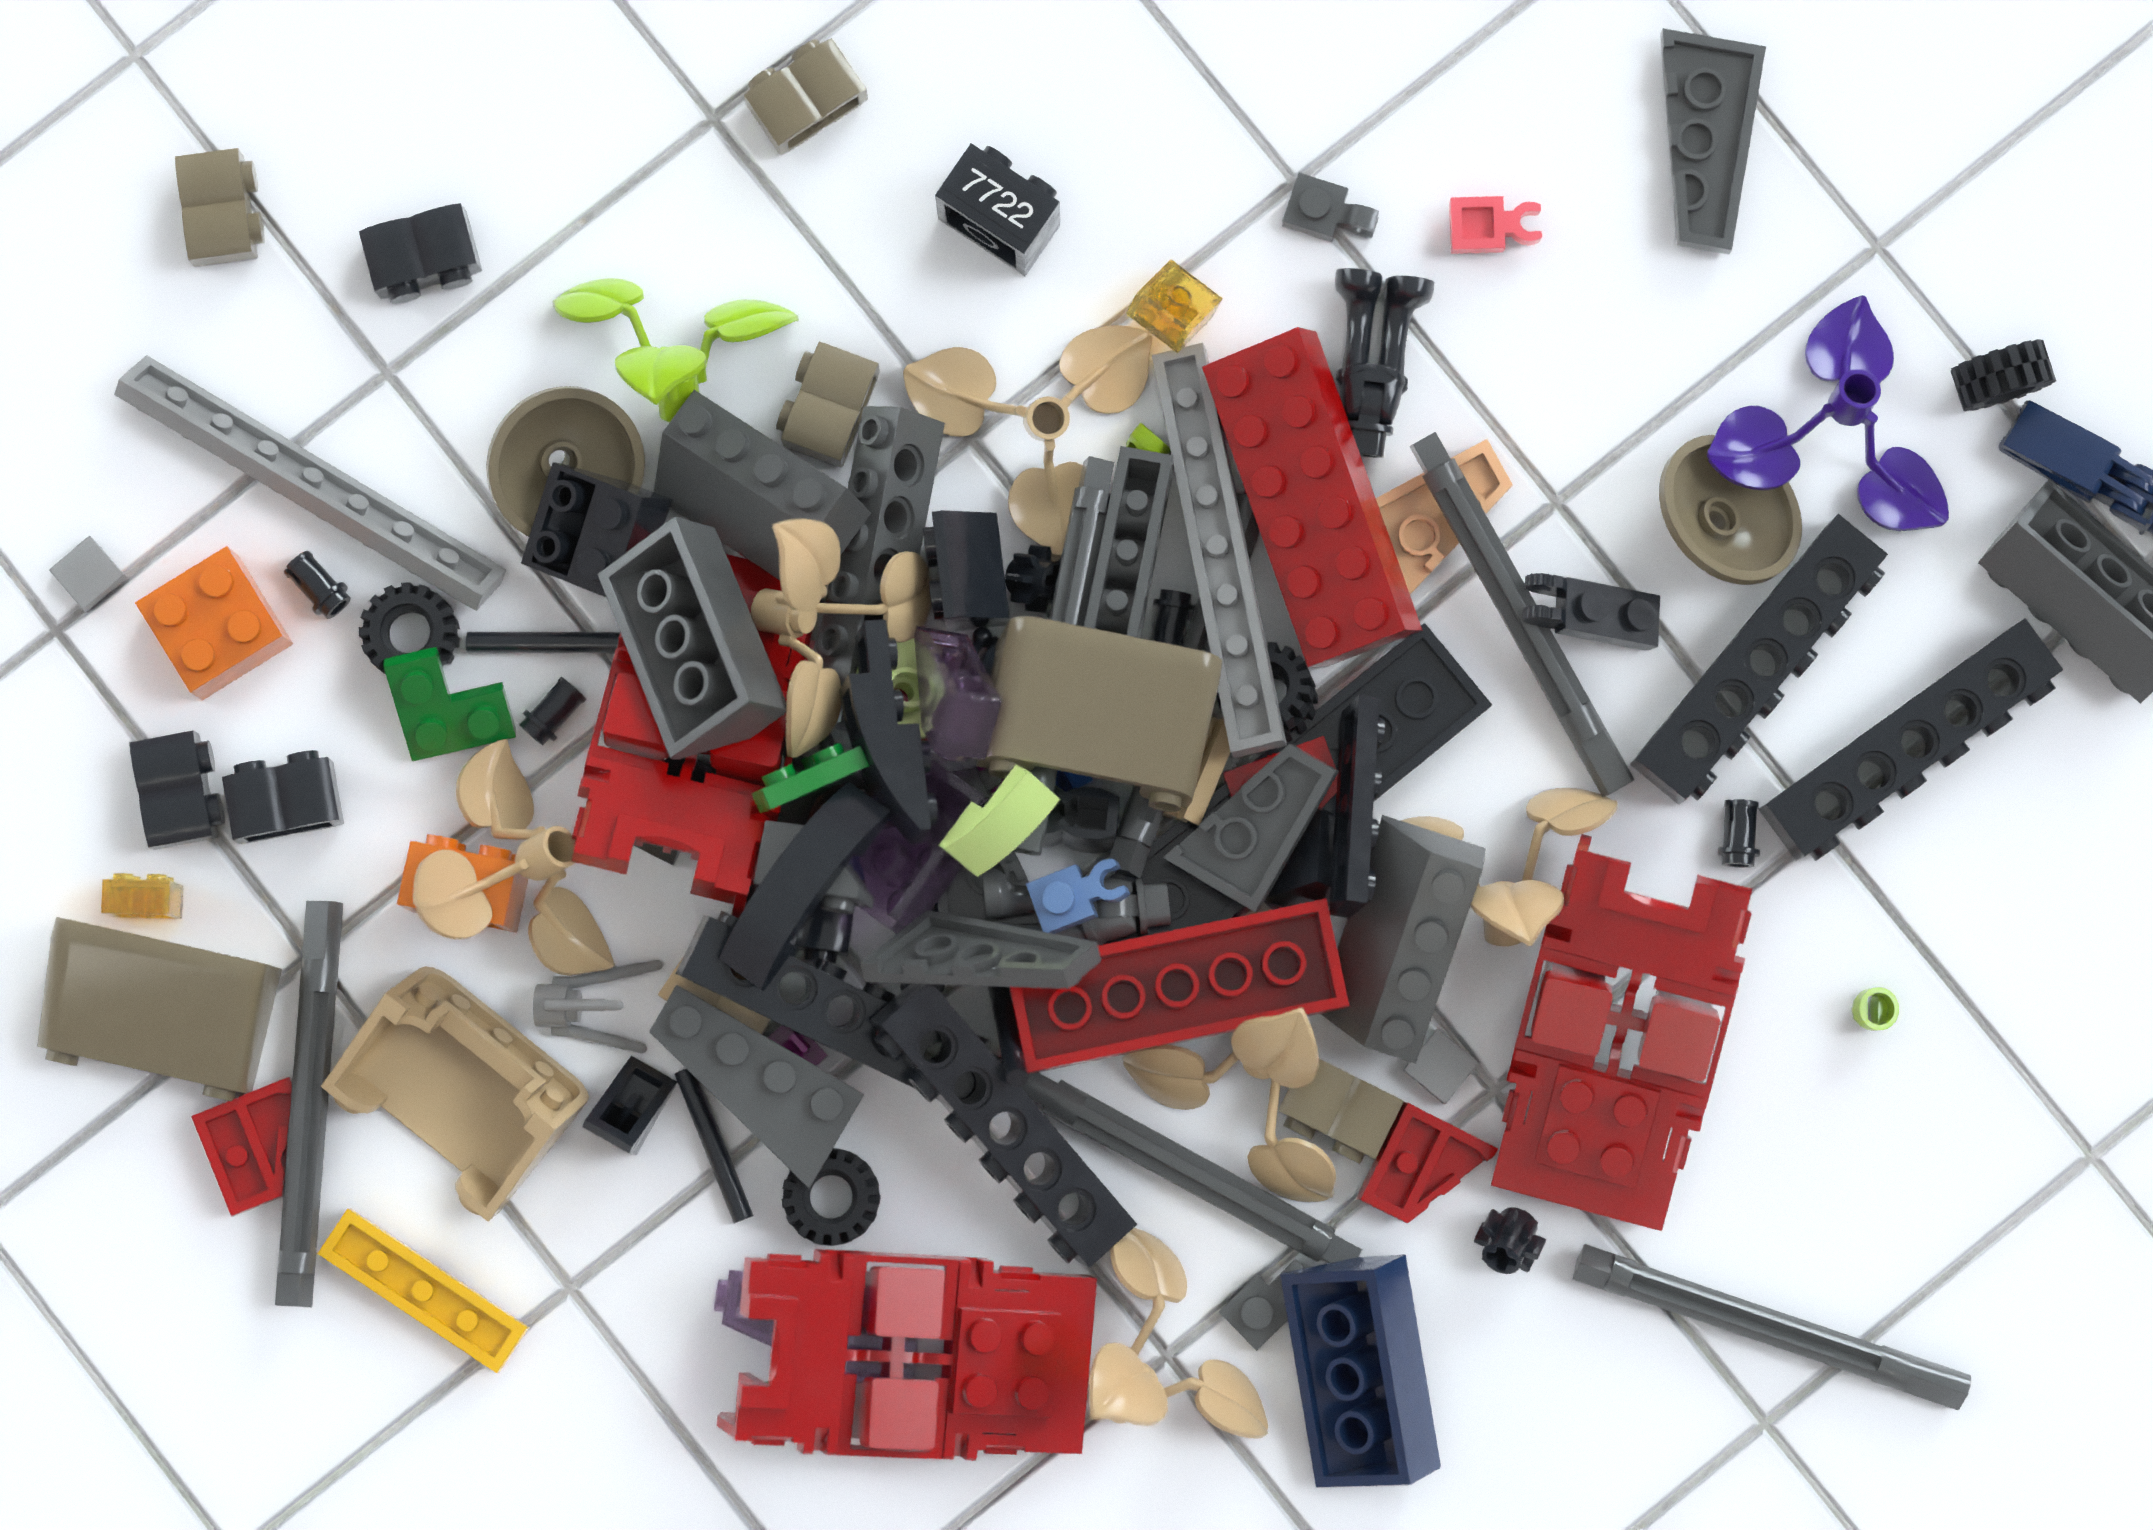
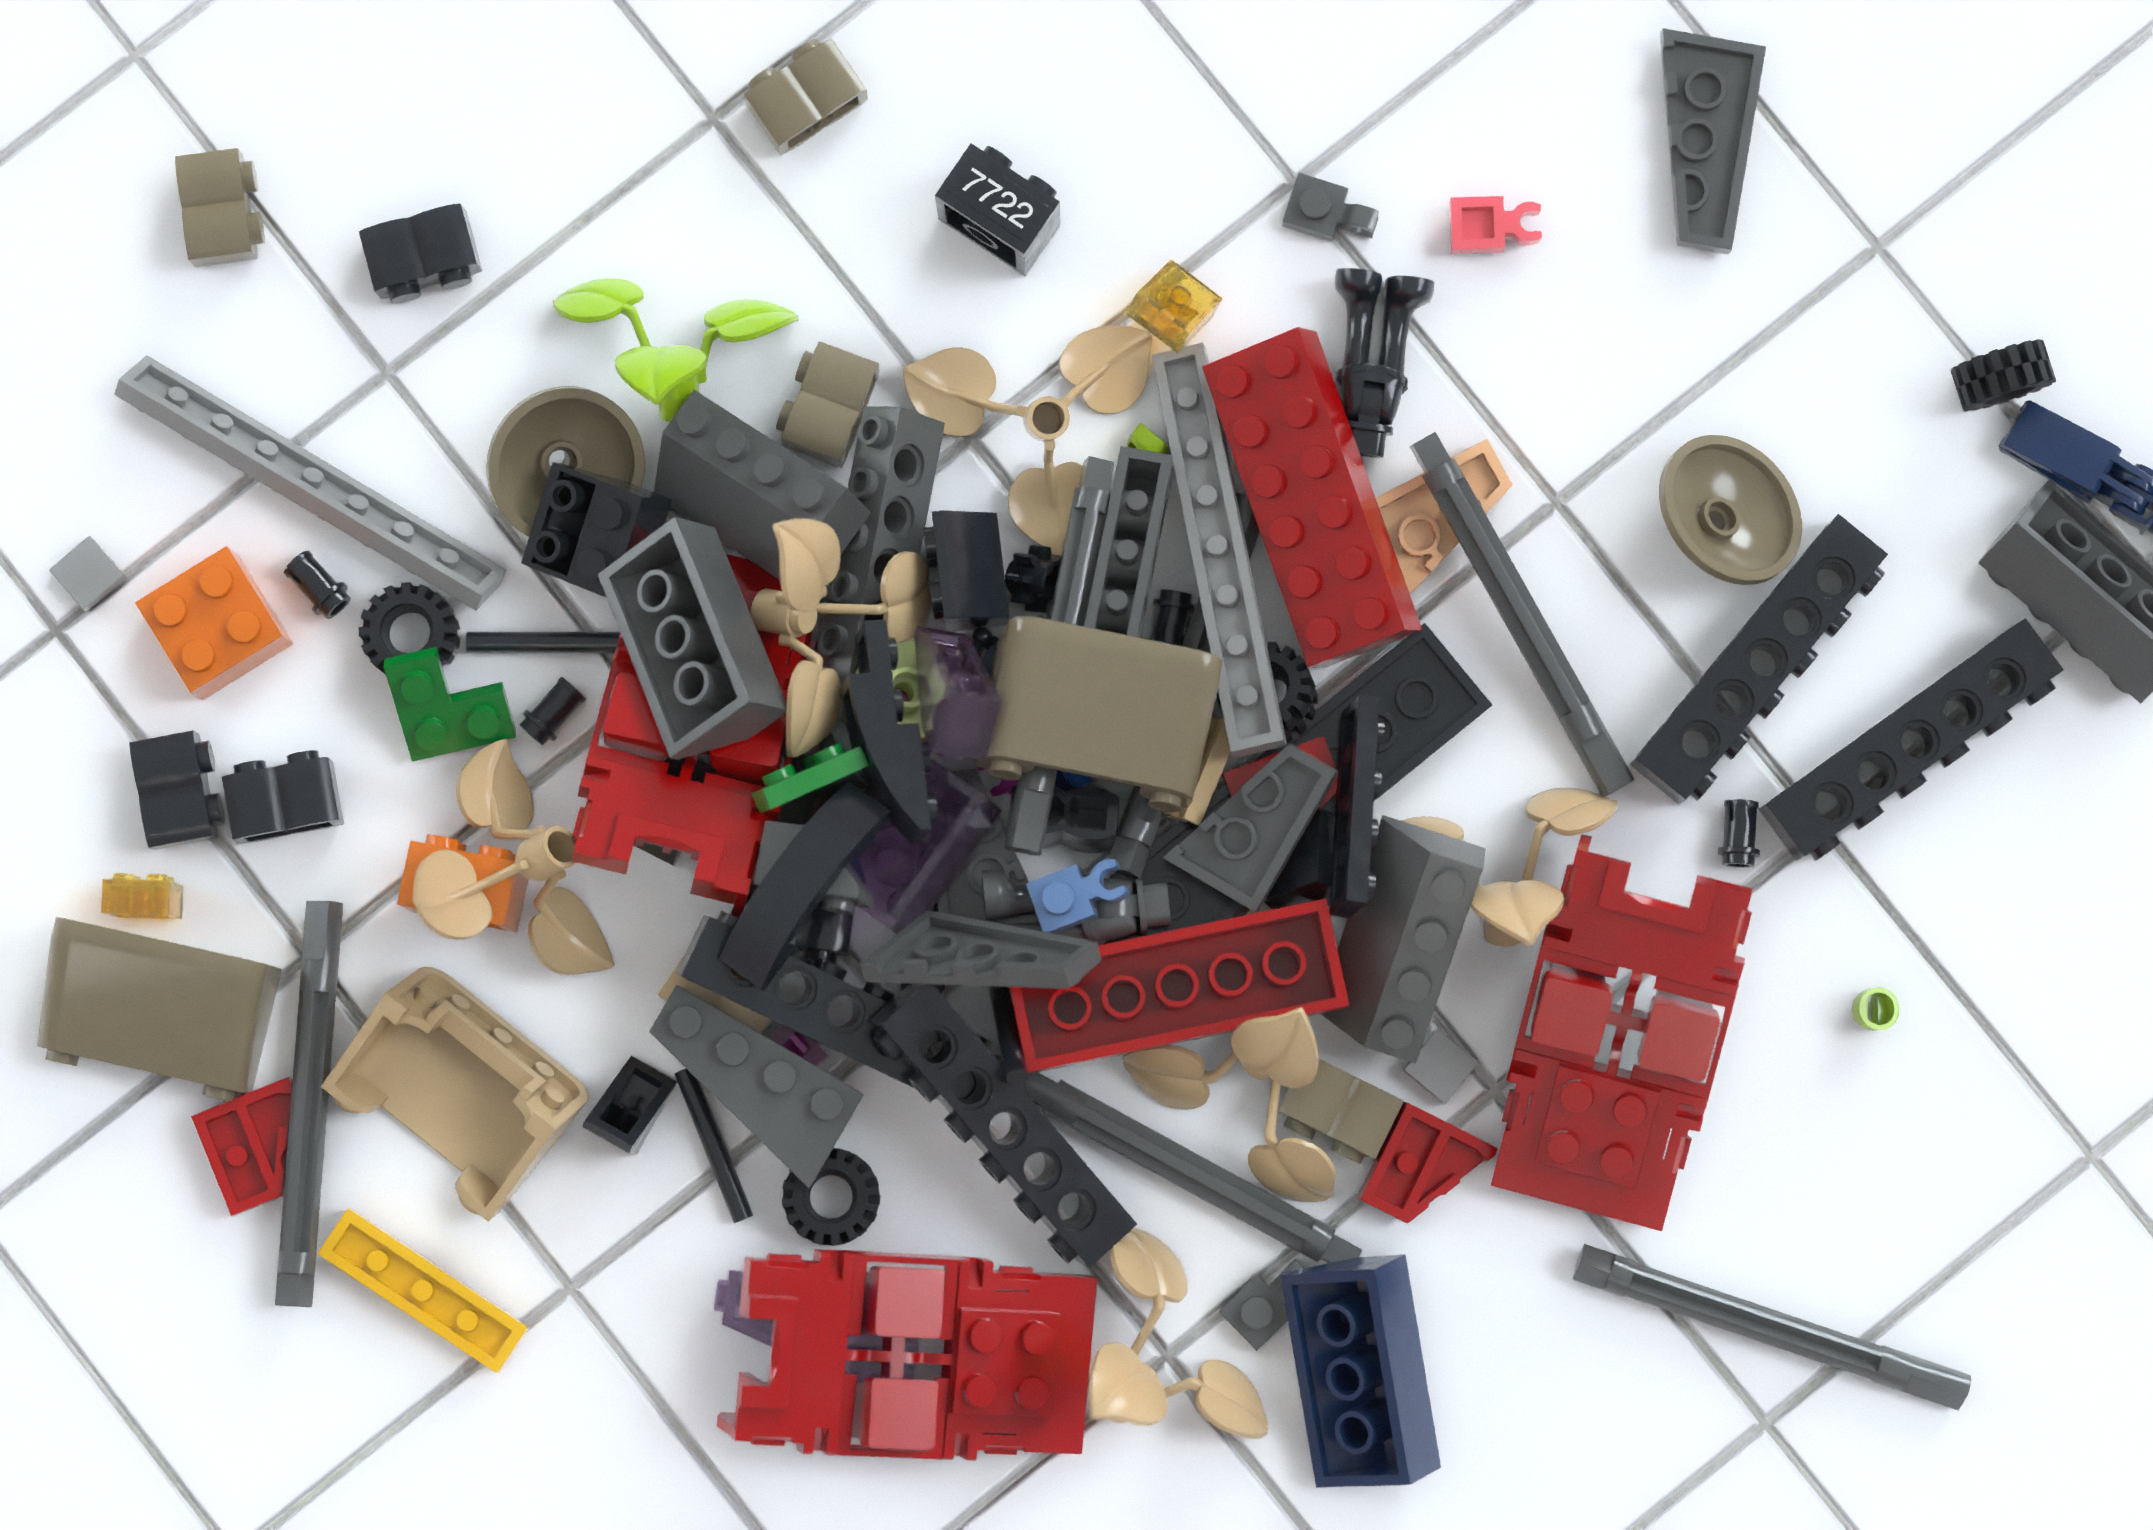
light grey plant [533,960,662,1053] -> none
yellowish green slope [939,764,1060,877] -> none
black gear [1474,1207,1546,1274] -> none
black hinge [1523,573,1660,651] -> none
dark purple plant [1706,295,1949,531] -> none

